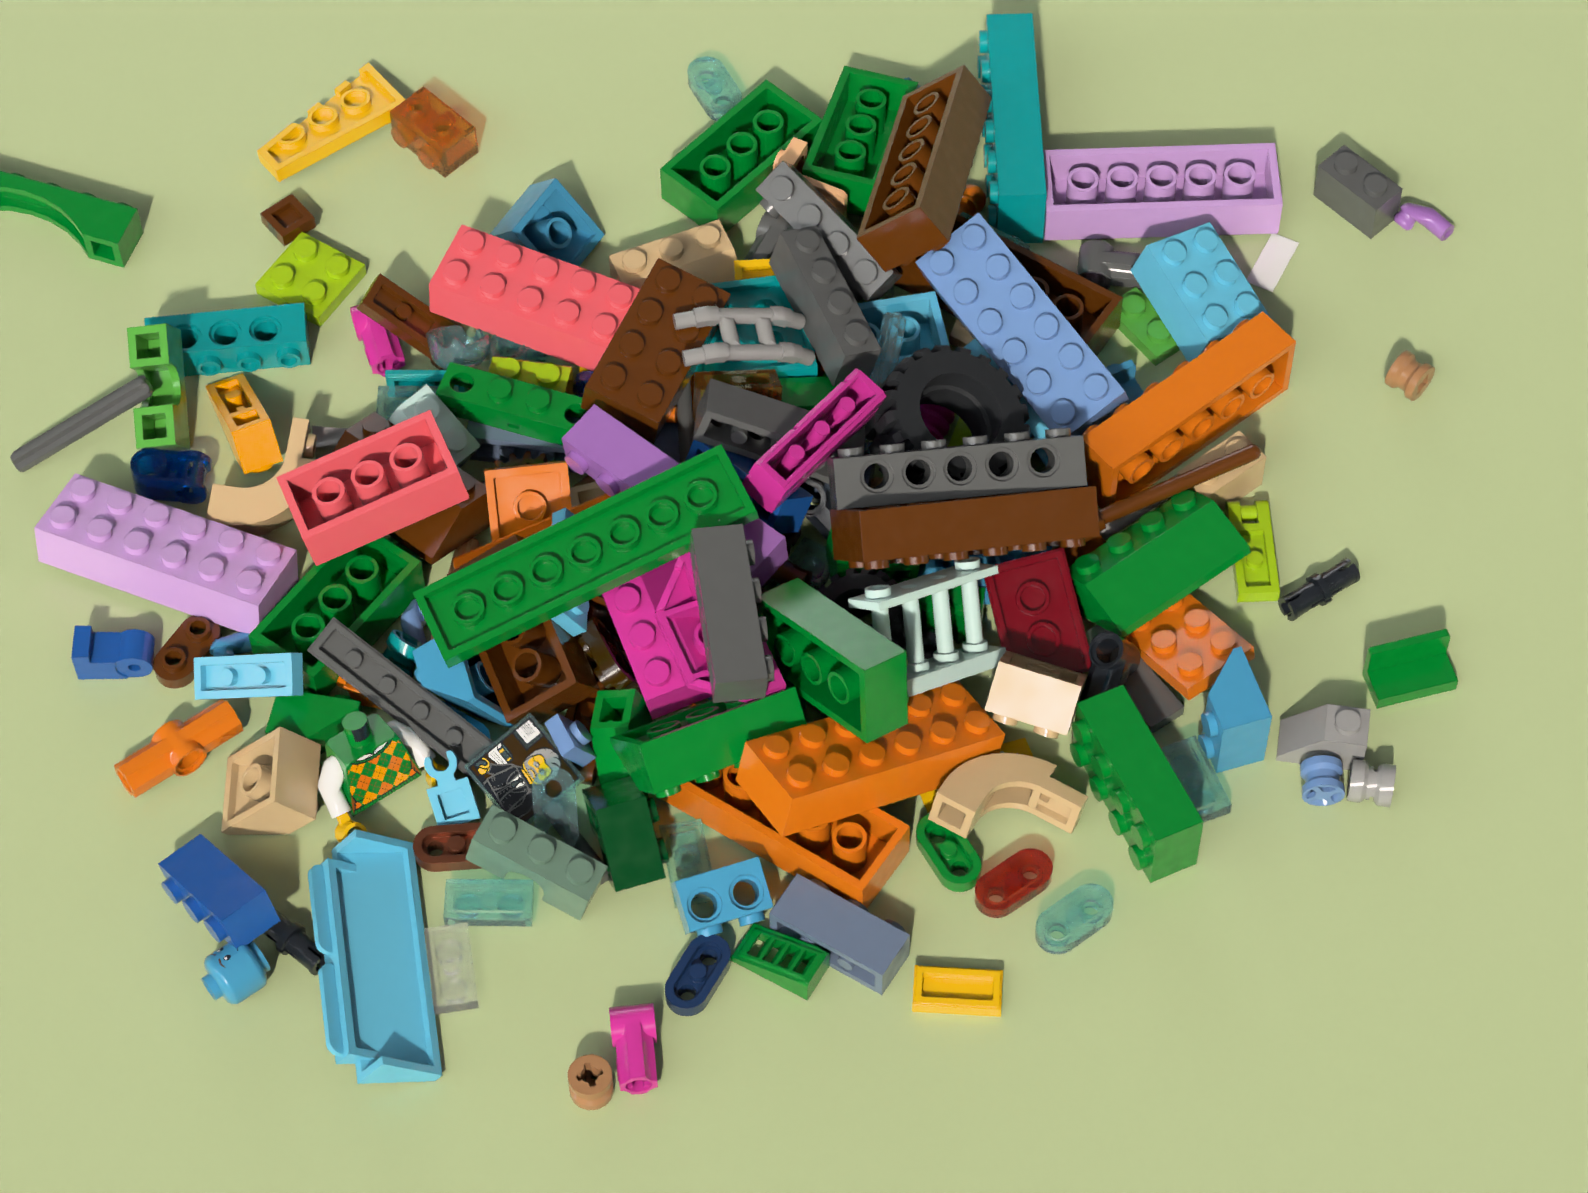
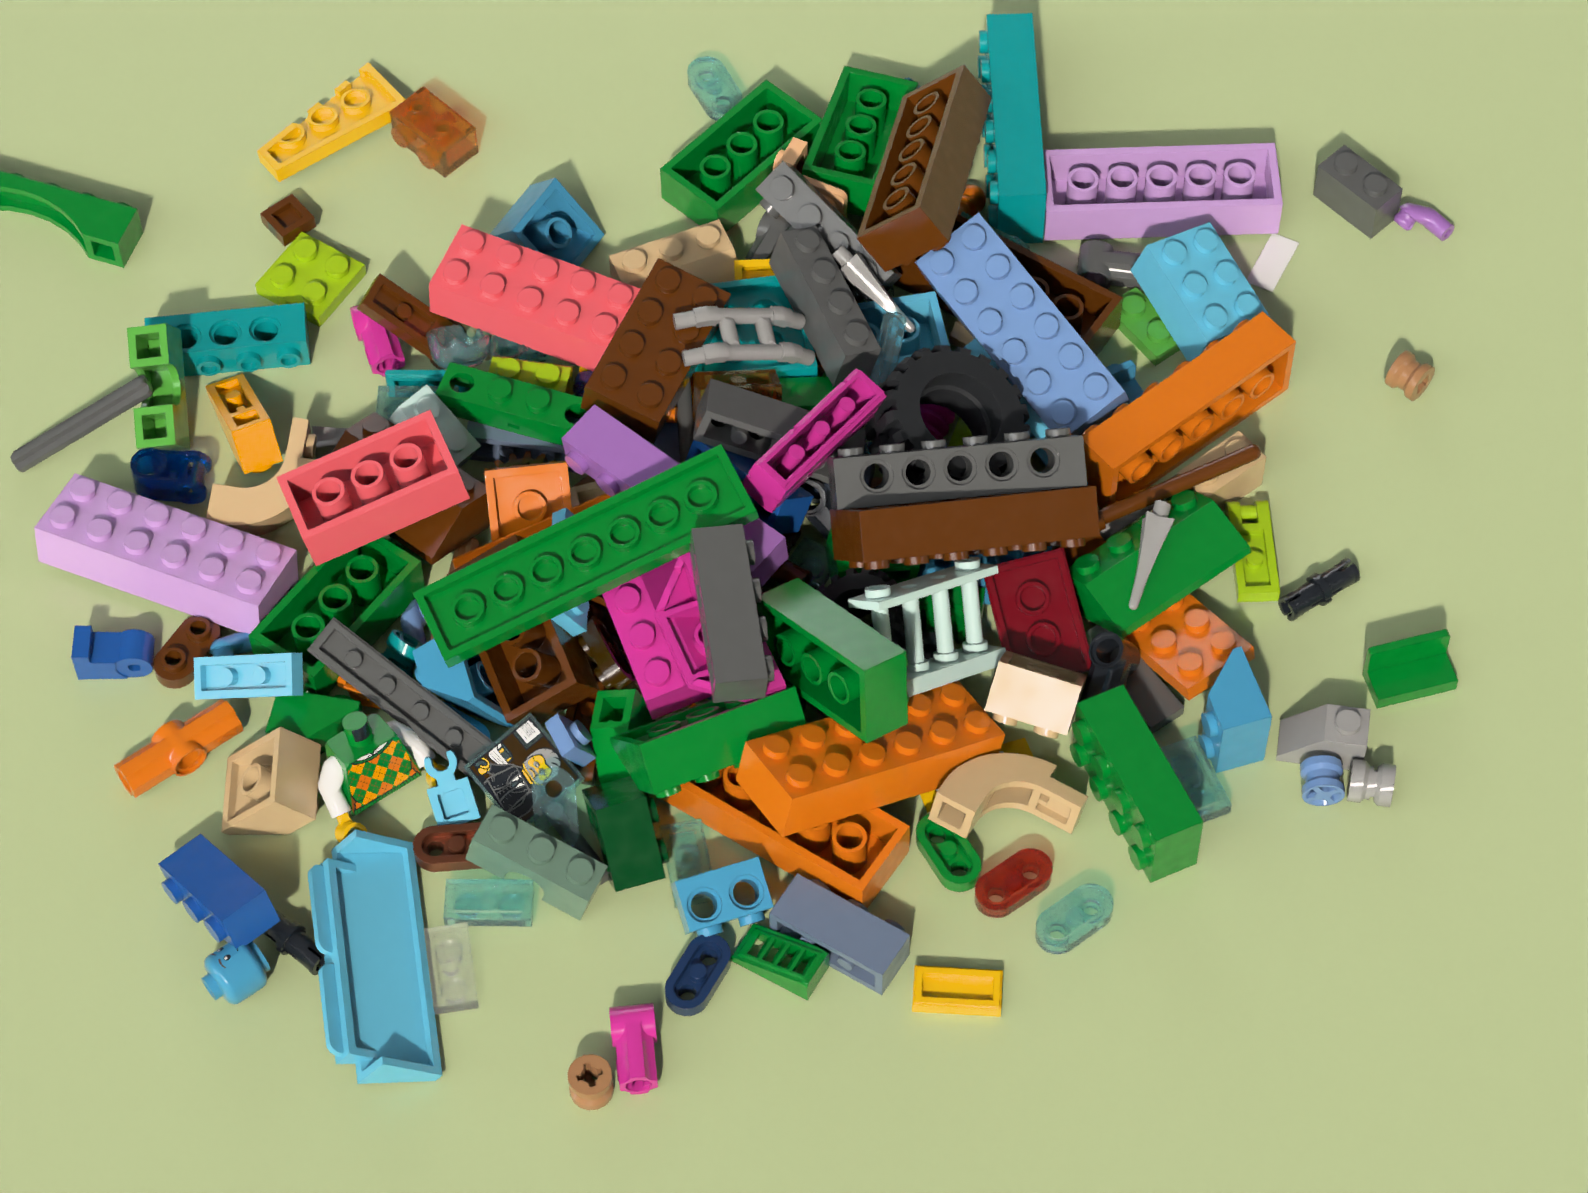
none -> light grey piece [832,245,915,333]
none -> light grey piece [1129,500,1175,610]

